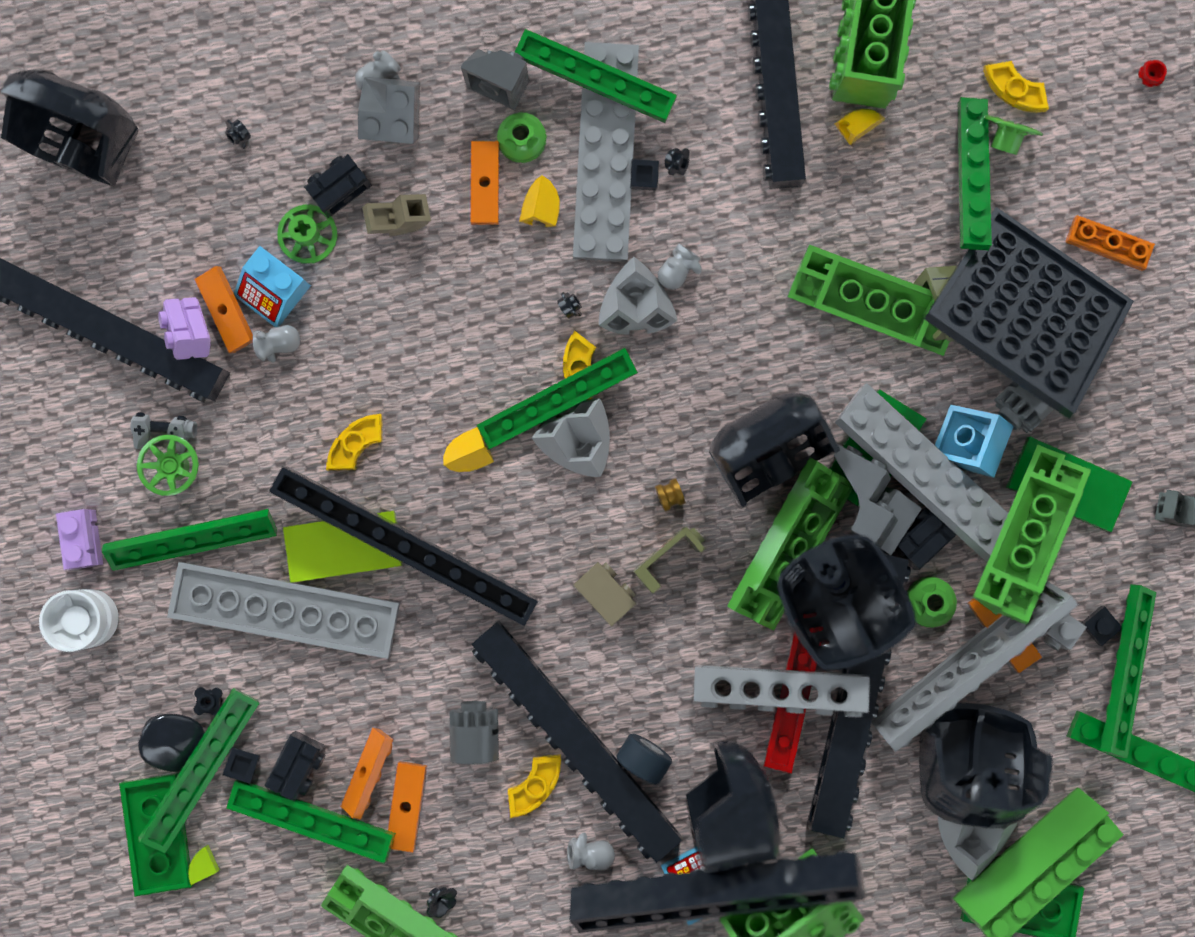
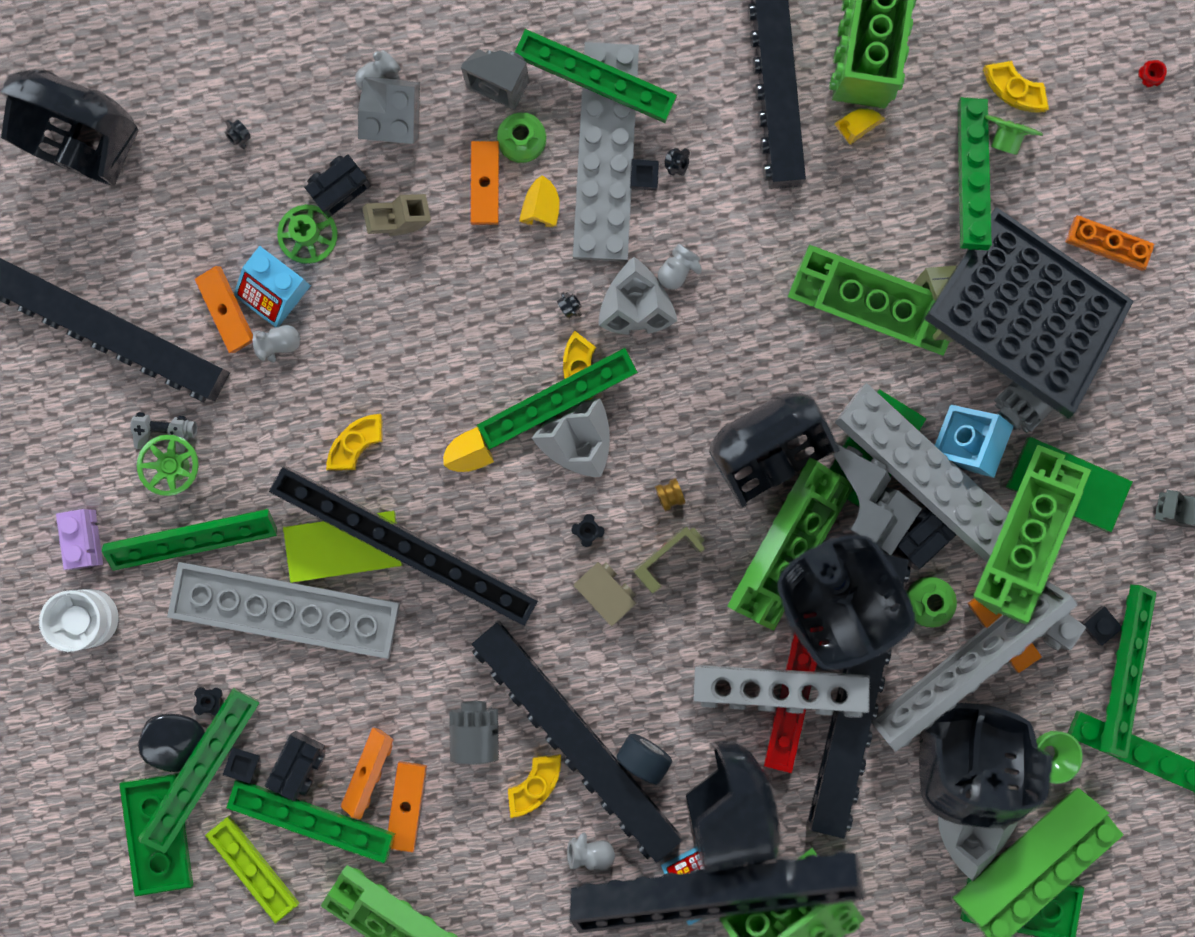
lavender brick [158,297,211,360] -> none
lime tile [189,845,220,885] -> none
black plant [426,887,457,918] -> none
none -> lime tile [205,815,299,924]
none -> black plate [571,514,605,547]
none -> bright green piece [1036,731,1083,784]

